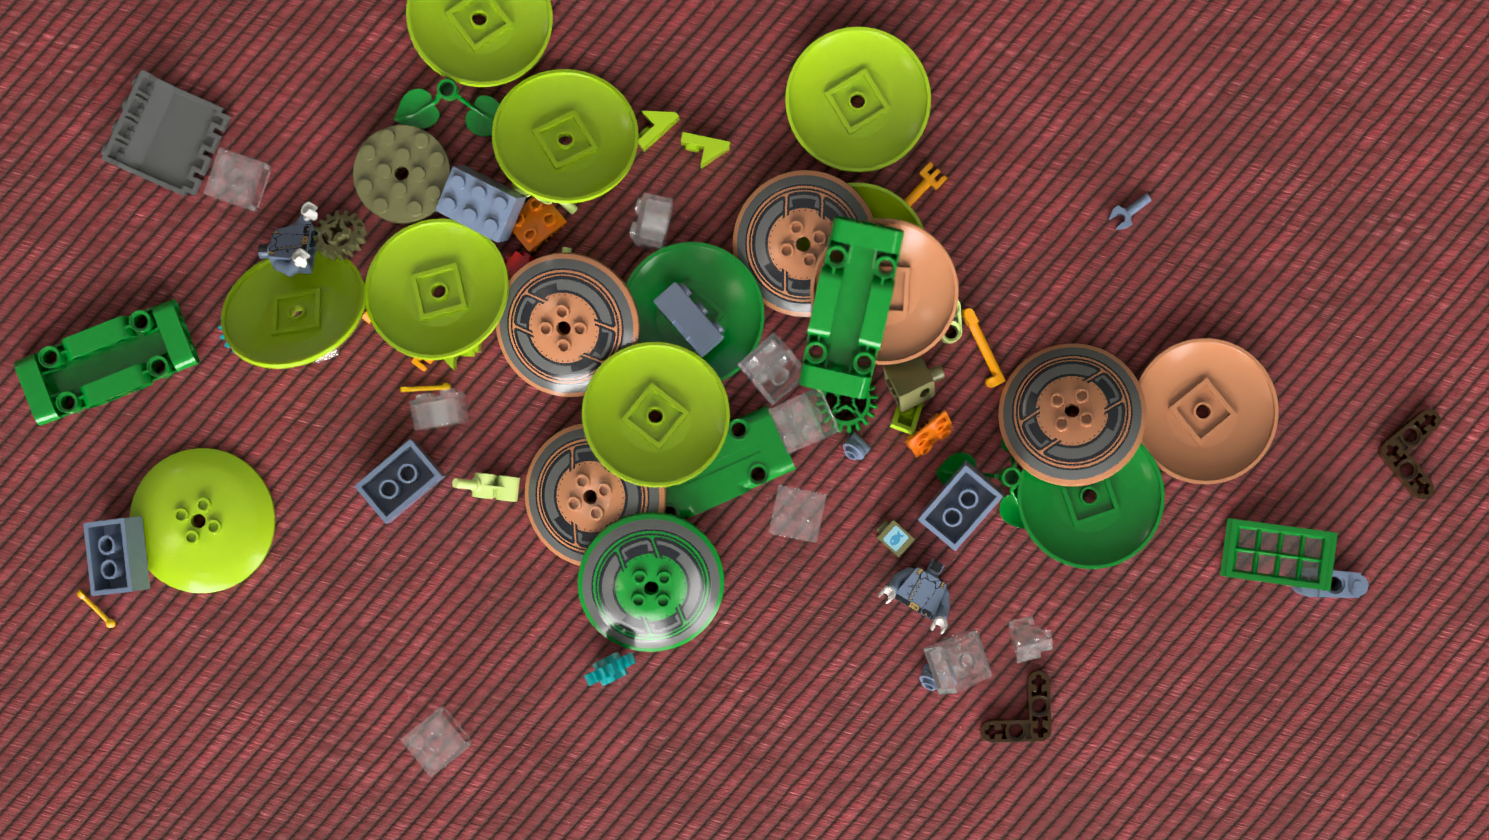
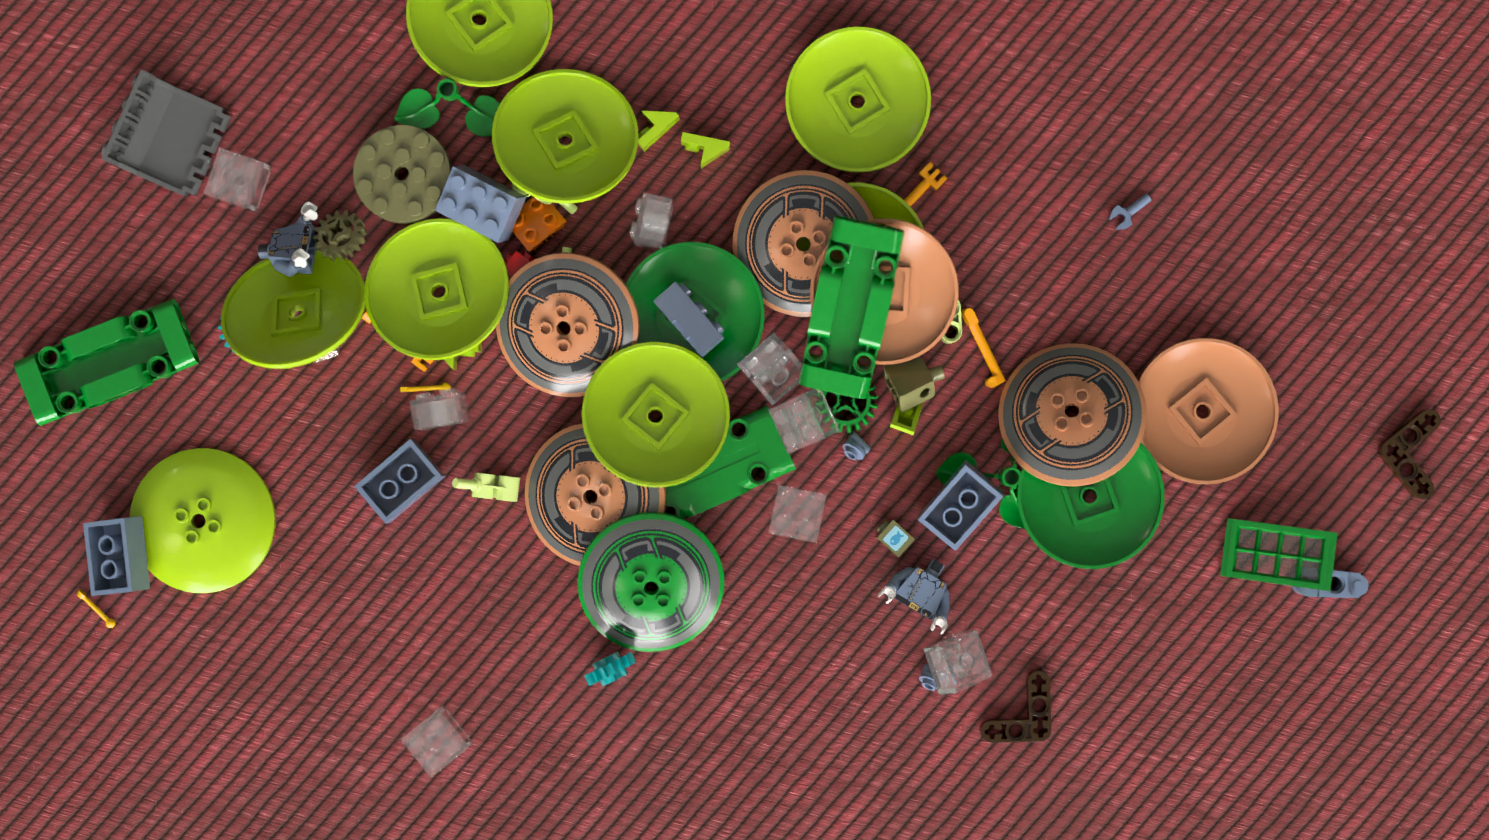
orange hinge [904,410,954,458] -> none
clear brick [1009,616,1053,663] -> none

